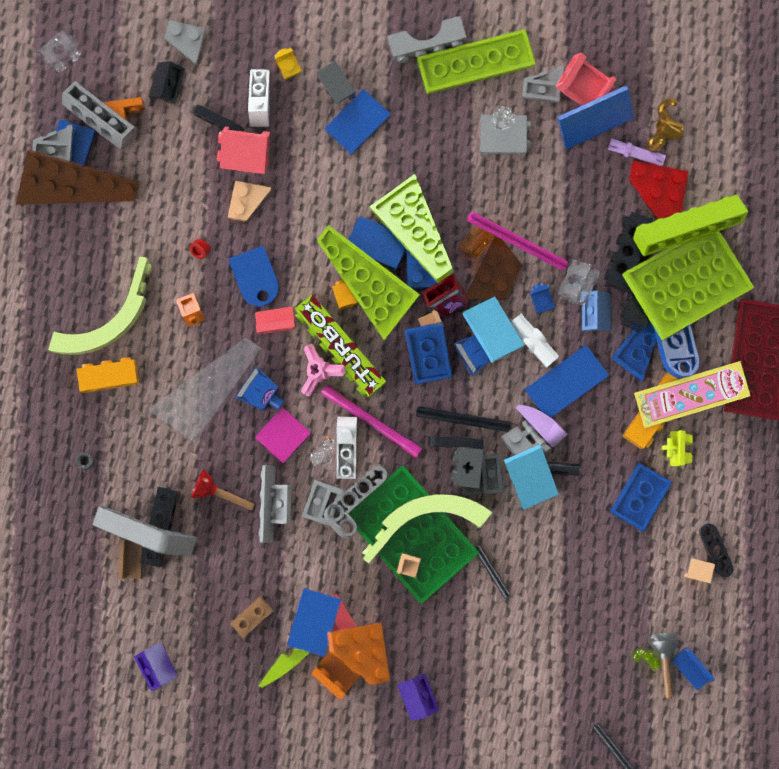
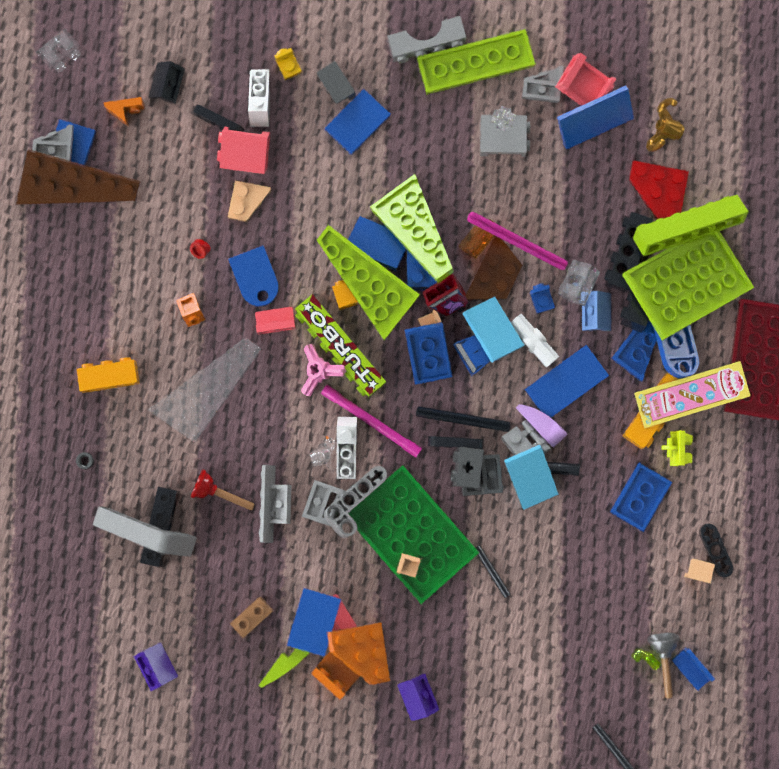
yellowish green arch [48,256,152,355] -> none
light grey brick [62,81,134,150] -> none
medium nougat panel [118,539,143,579] -> none
light grey wing [164,20,206,64] -> none
blue torso [235,366,284,411] -> none
dark pink slope [255,408,311,463] -> none
yellowish green arch [363,495,492,563] -> none
lavender pin [608,138,666,166] -> none

